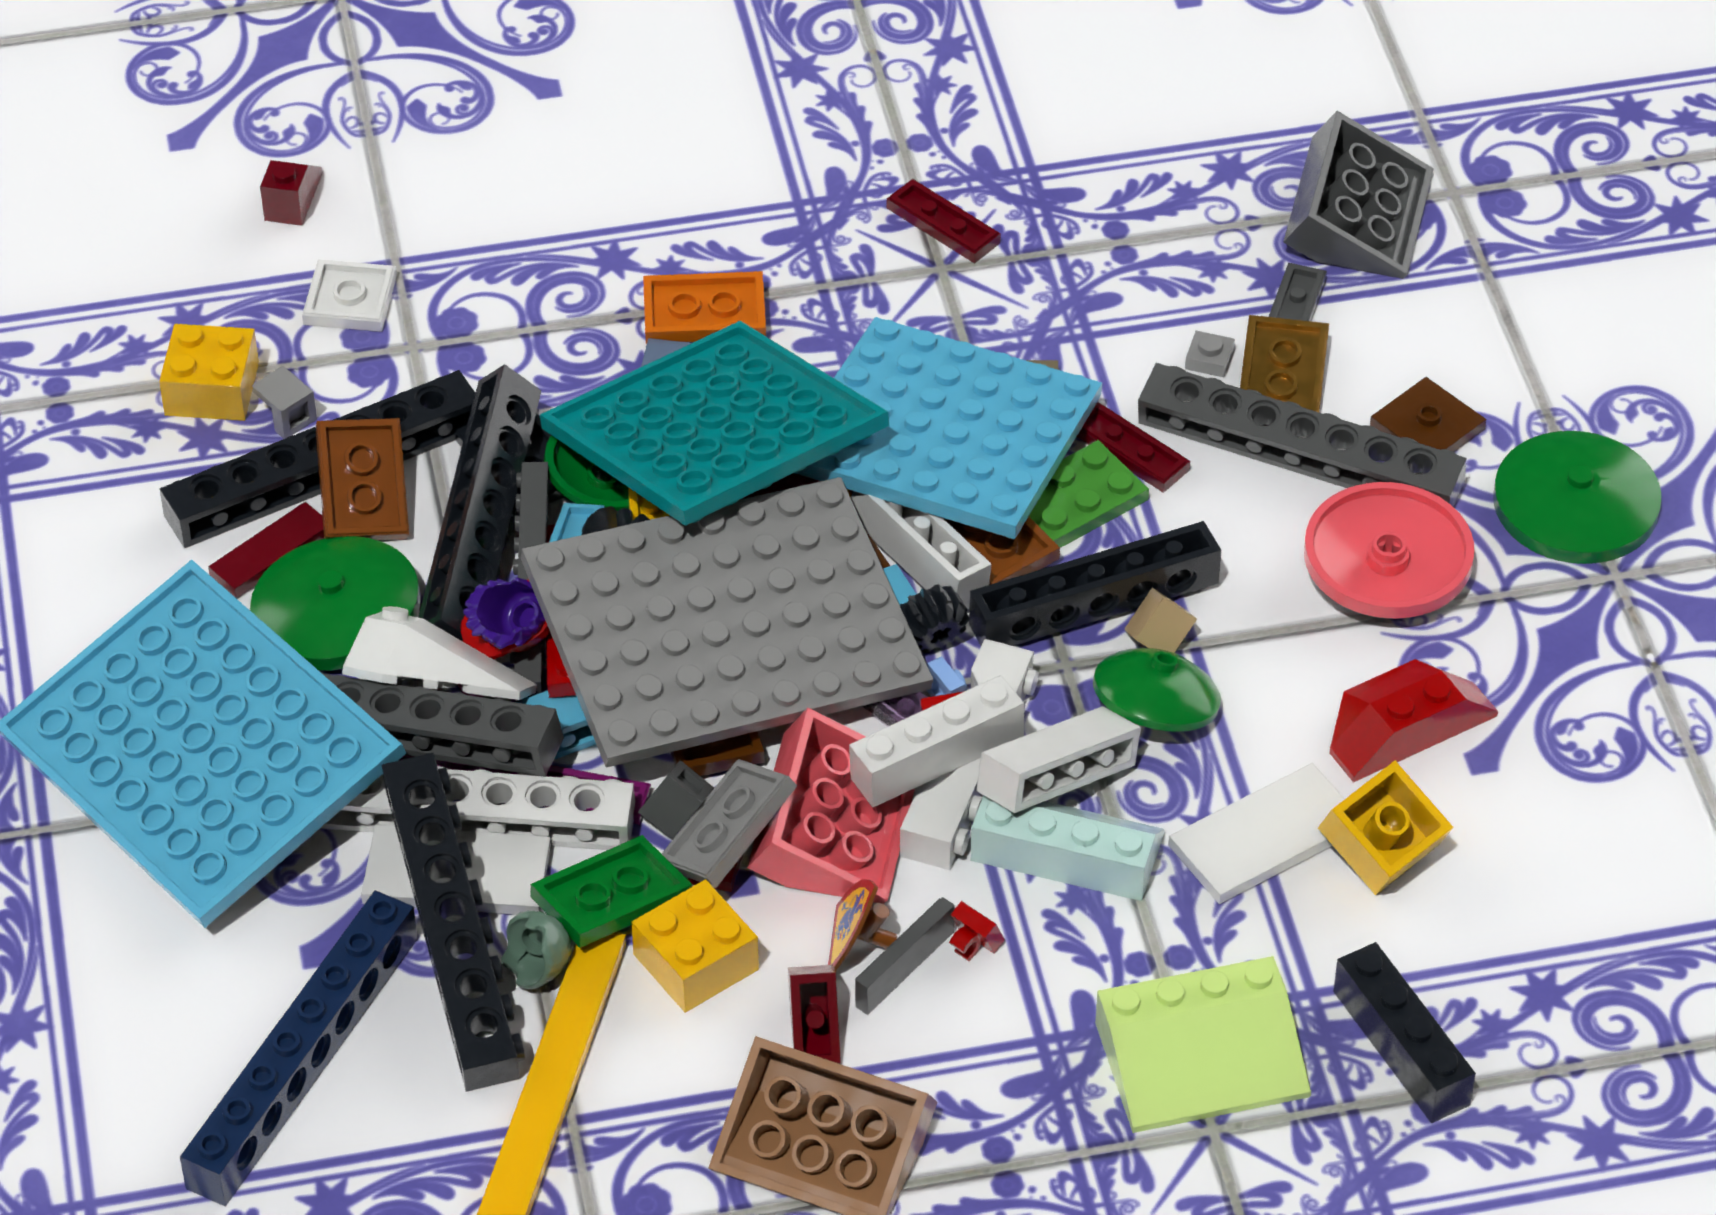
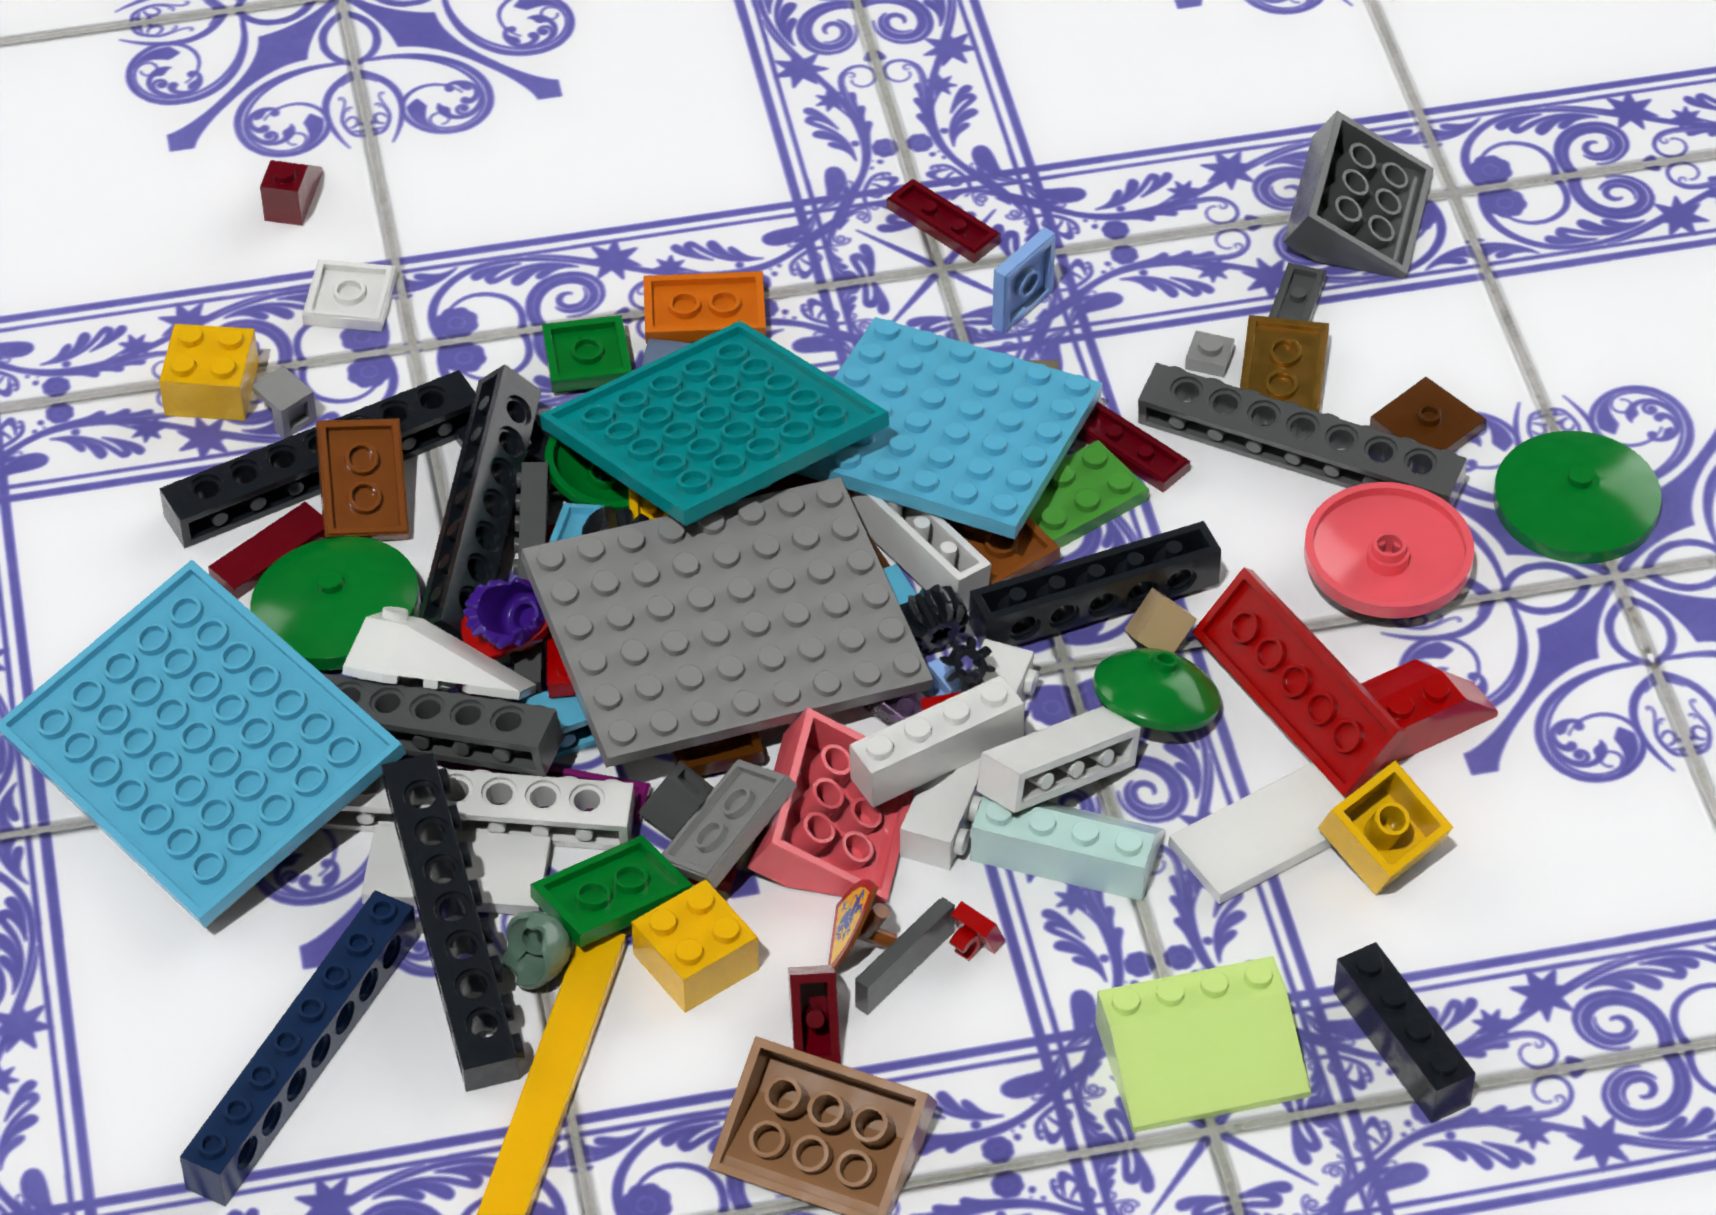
none -> green plate [542,315,632,393]
none -> black gear [939,636,996,692]
none -> light blue tile [992,227,1056,333]
none -> red plate [1192,567,1407,797]

